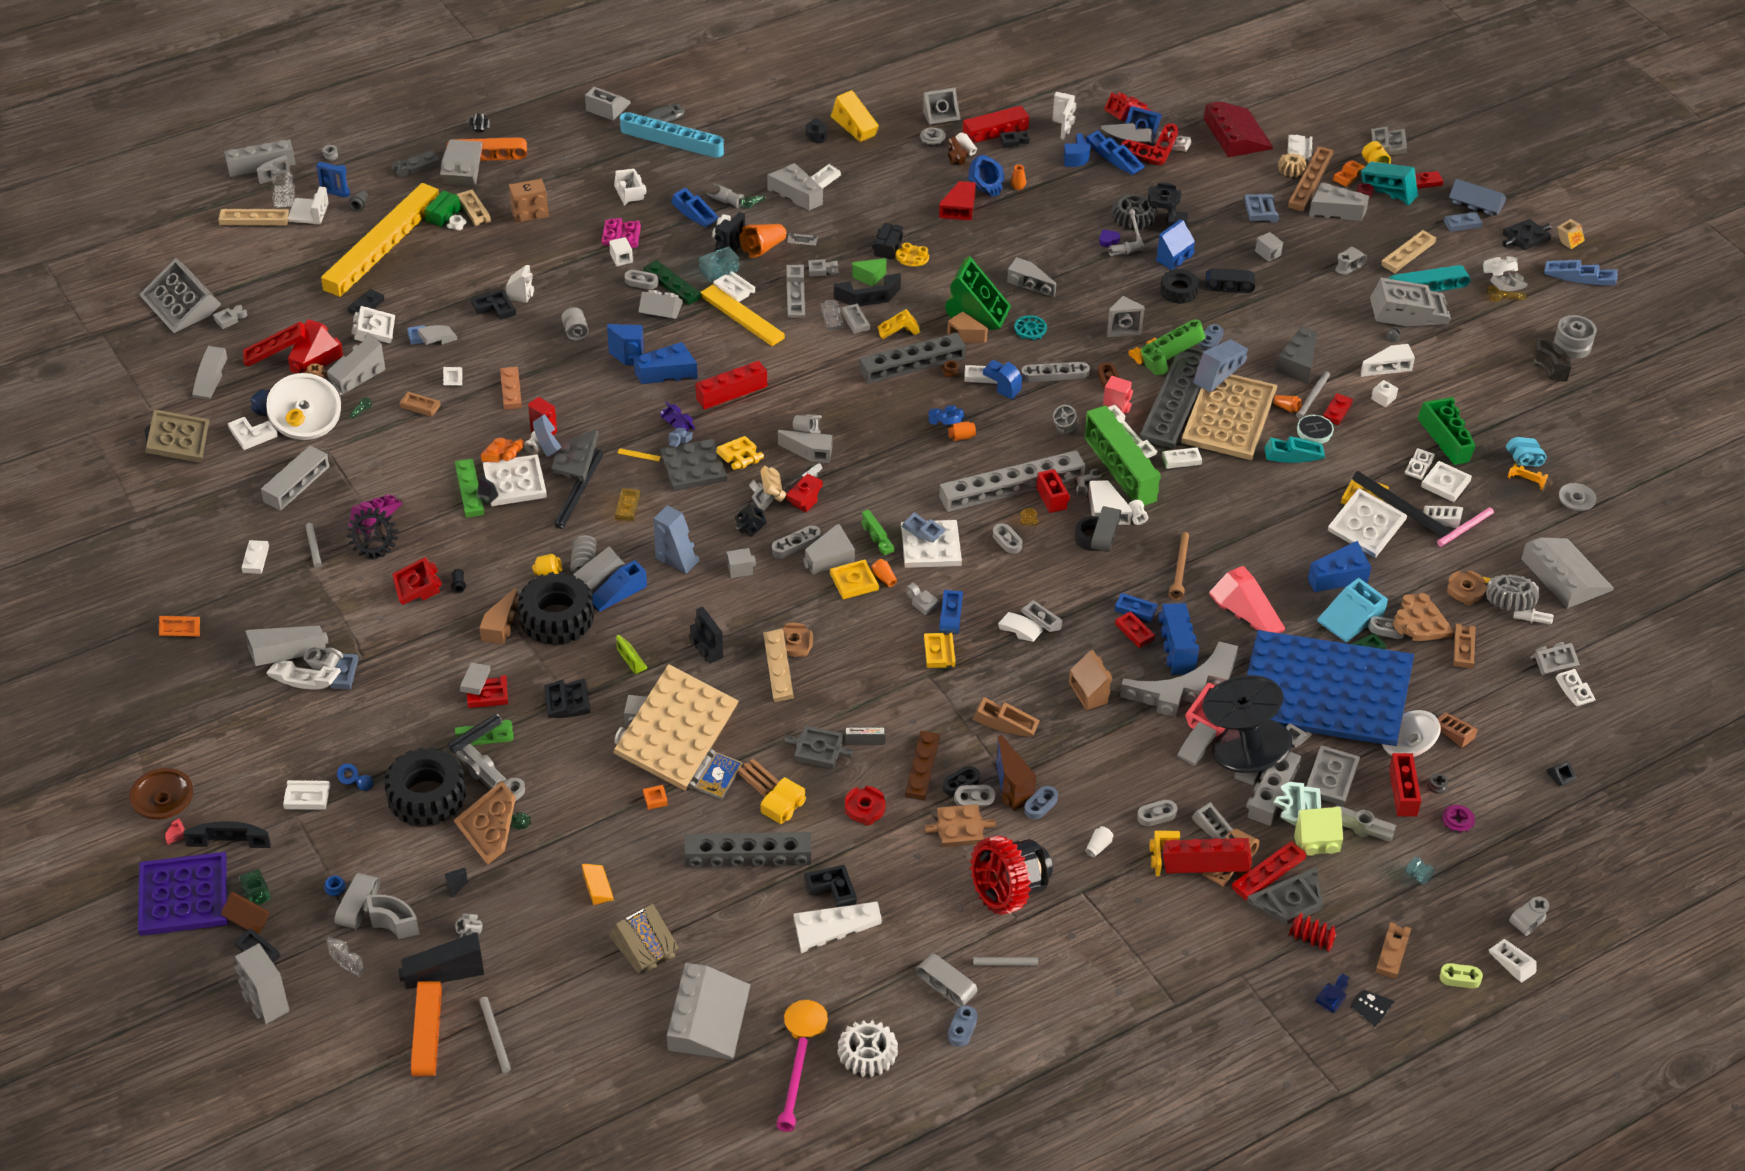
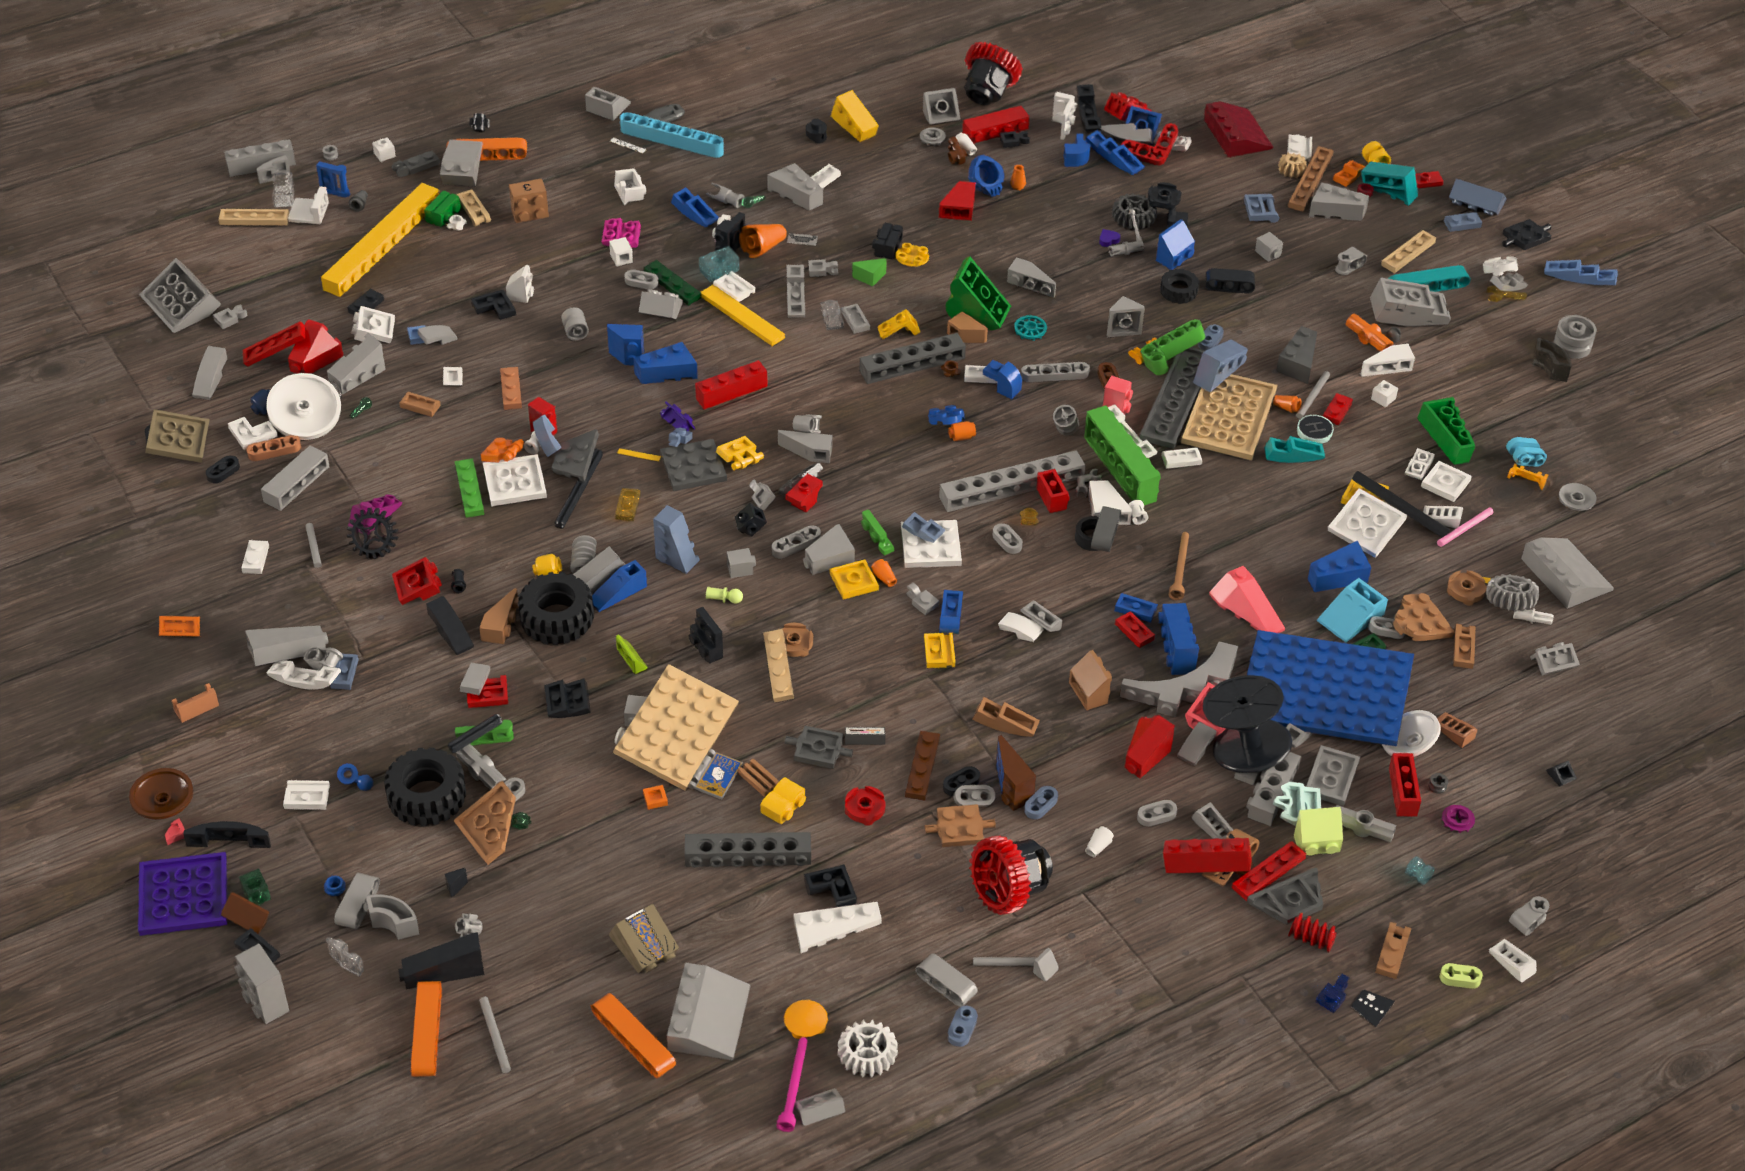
yellow tile [285,409,305,427] -> none
medium nougat gear [304,363,328,378] -> none
black slope [477,476,499,504] -> none
light orange slope [582,864,614,905] -> none
tan plate [760,465,786,502] -> none
black slope [833,273,901,307] -> none
yellow bracket [1149,831,1180,876] -> none
light grey slope [1371,126,1407,155] -> none
white slope [1555,669,1595,706] -> none
tan brick [1557,219,1585,249] -> none
none -> nougat hinge [172,683,219,723]
none -> black plate [206,455,240,483]
none -> nougat beam [247,435,301,461]
none -> white plate [372,138,396,162]
none -> black slope [426,596,474,655]
none -> orange beam [591,993,676,1078]
none -> white sticker [610,138,646,153]
none -> yellowish green pin [706,587,743,604]
none -> light grey slope [794,1088,845,1126]
none -> piece [964,42,1023,105]
none -> light grey slope [1033,948,1058,981]
none -> black slope [1077,84,1102,131]
none -> red slope [1125,715,1175,778]
none -> orange piece [1346,313,1394,352]

